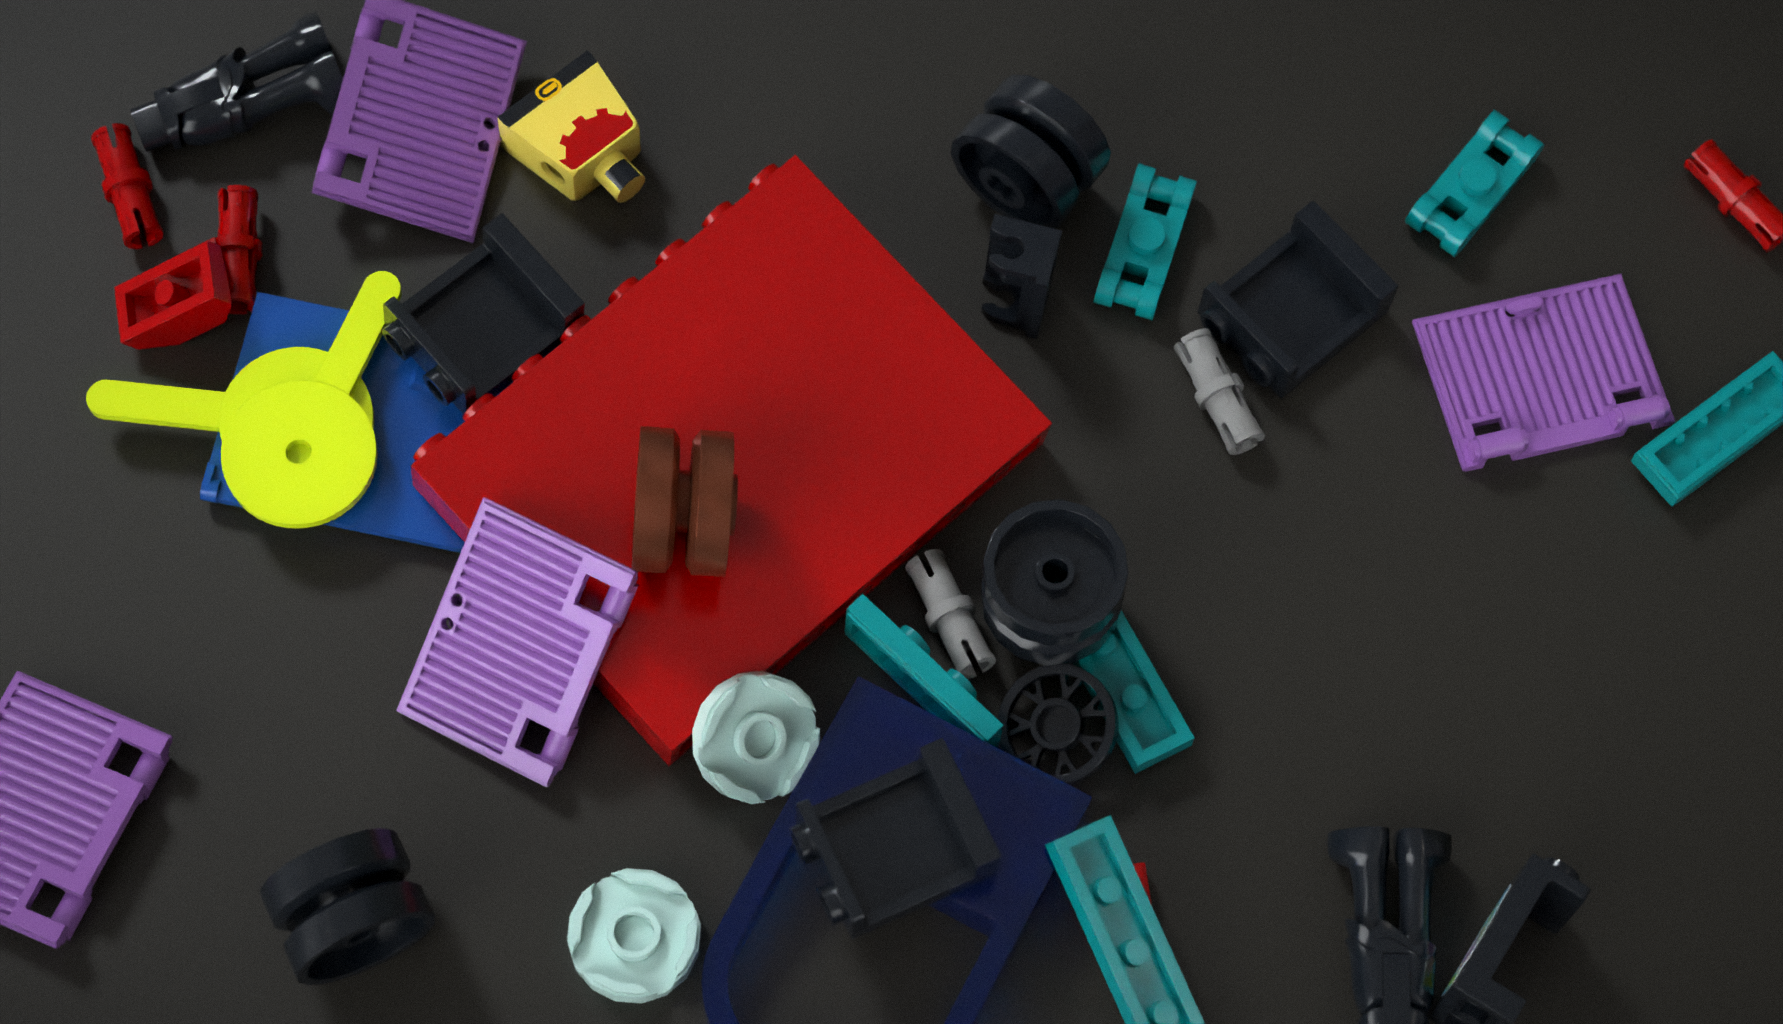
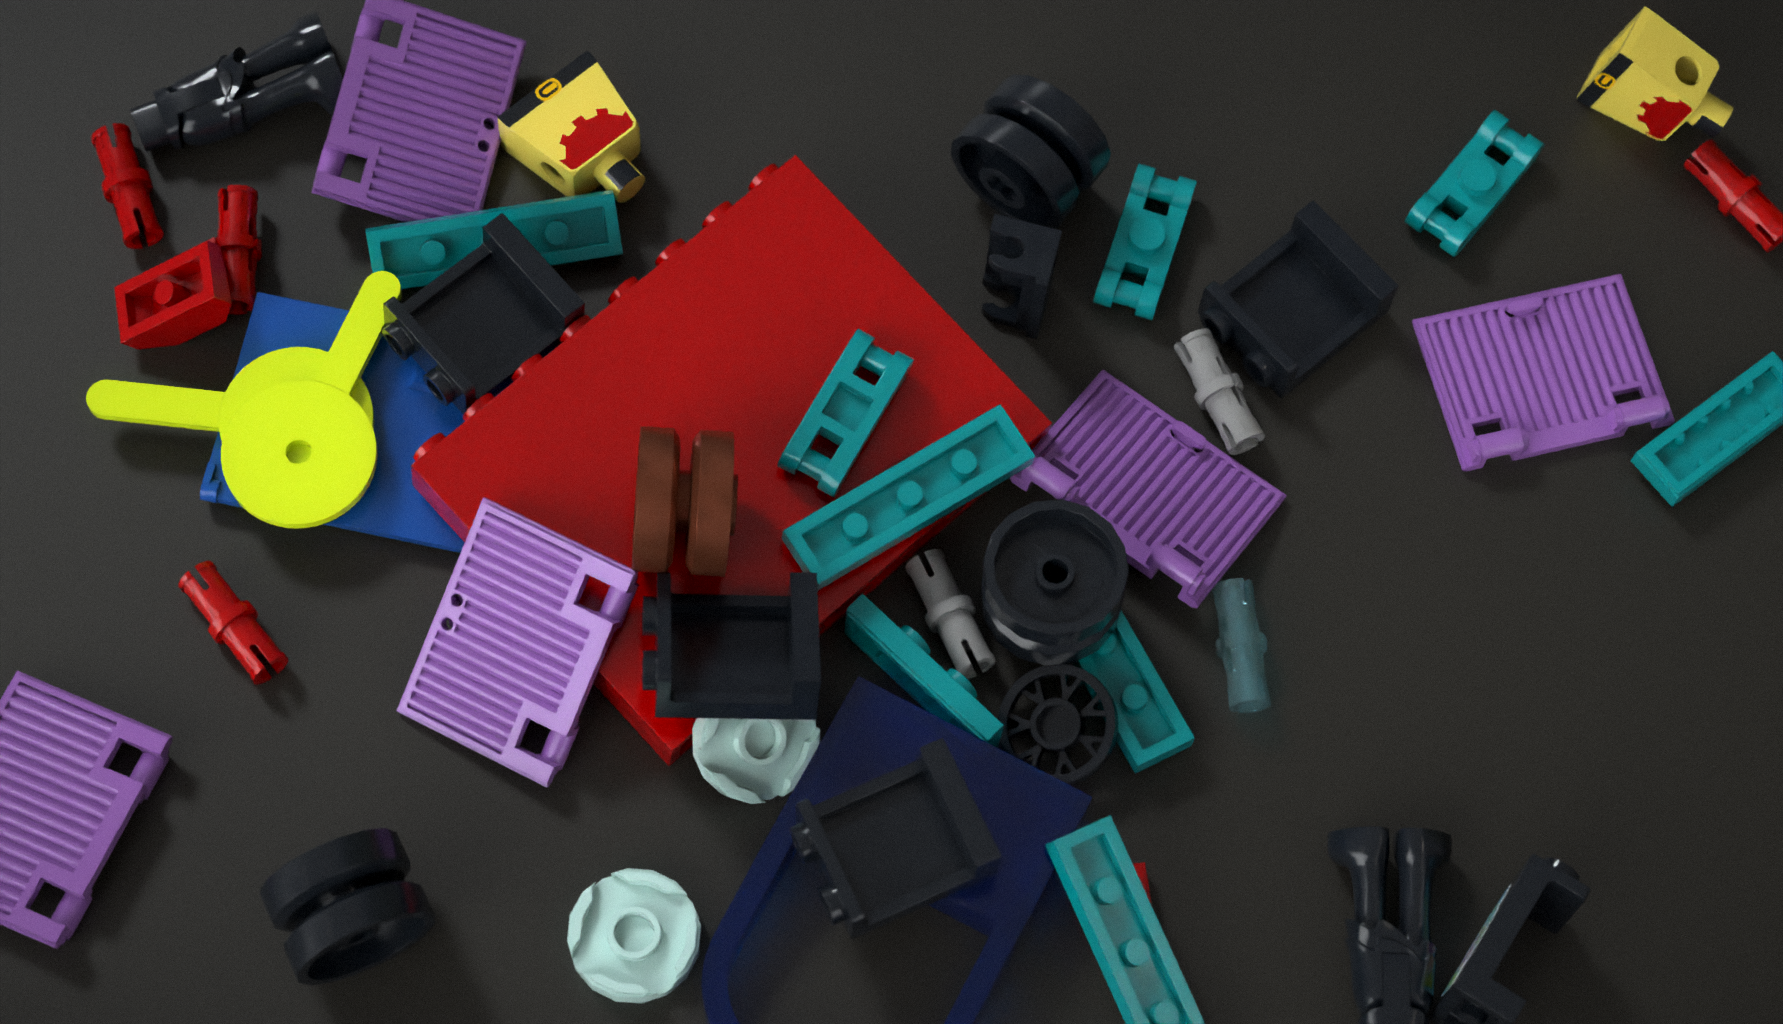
none -> red pin [178,560,289,685]
none -> teal plate [365,190,623,289]
none -> black panel [642,572,821,720]
none -> teal plate [777,328,914,498]
none -> teal plate [781,404,1036,591]
none -> medium lavender window [1009,369,1287,609]
none -> clear light blue pin [1212,578,1271,713]
none -> light yellow torso [1576,7,1733,141]

